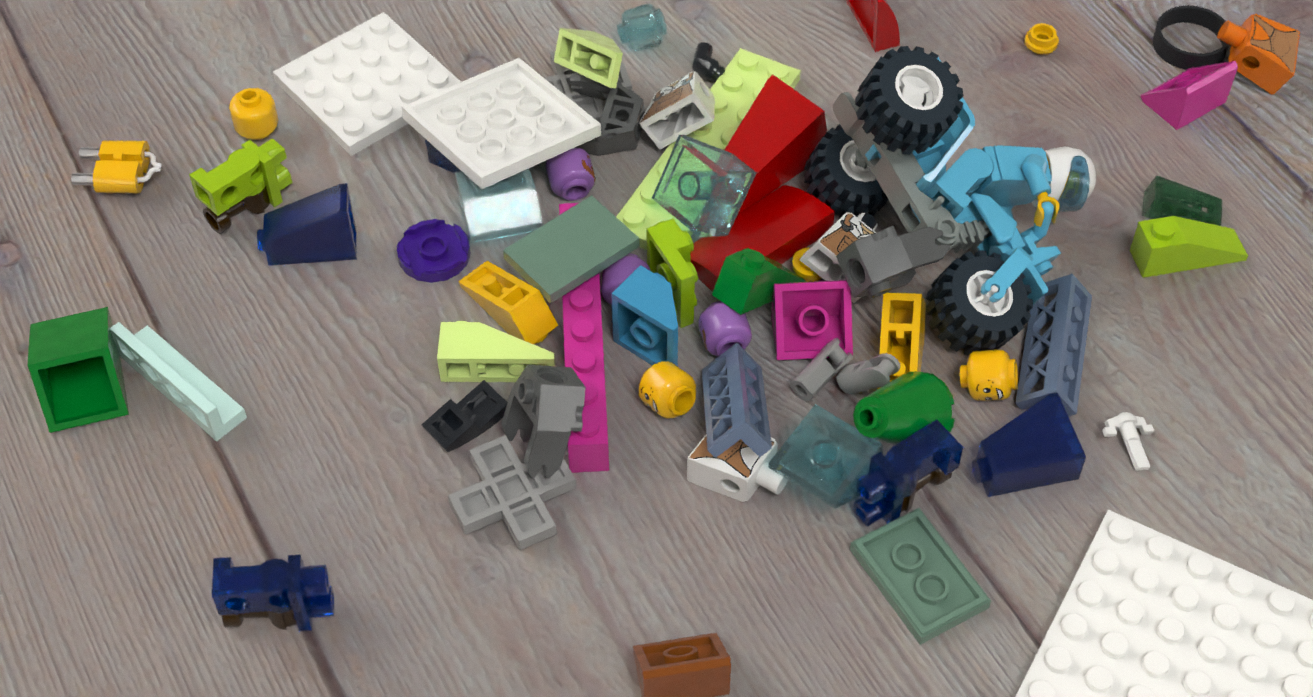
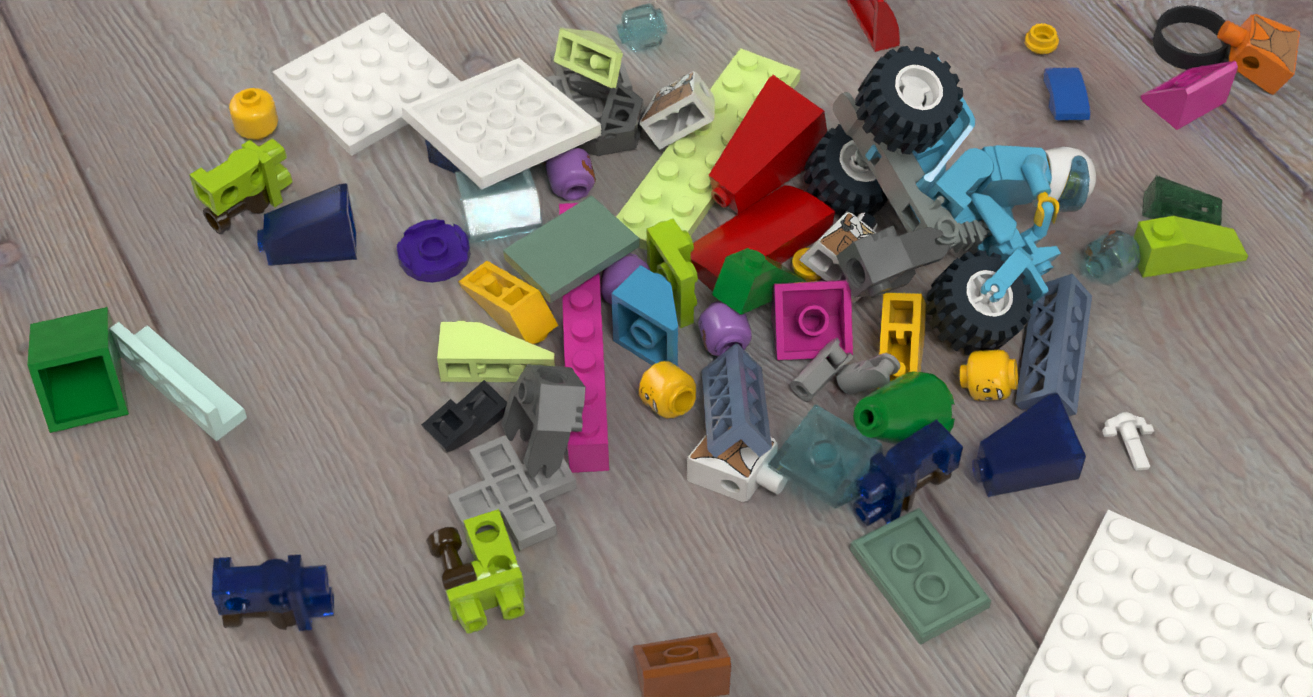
yellow piece [71,140,162,194] -> none
clear light blue slope [652,135,757,237] -> none
black arm [692,42,725,83] -> none
none -> lime hips [426,509,525,634]
none -> blue slope [1043,68,1091,120]
none -> clear light blue head [1084,230,1140,284]

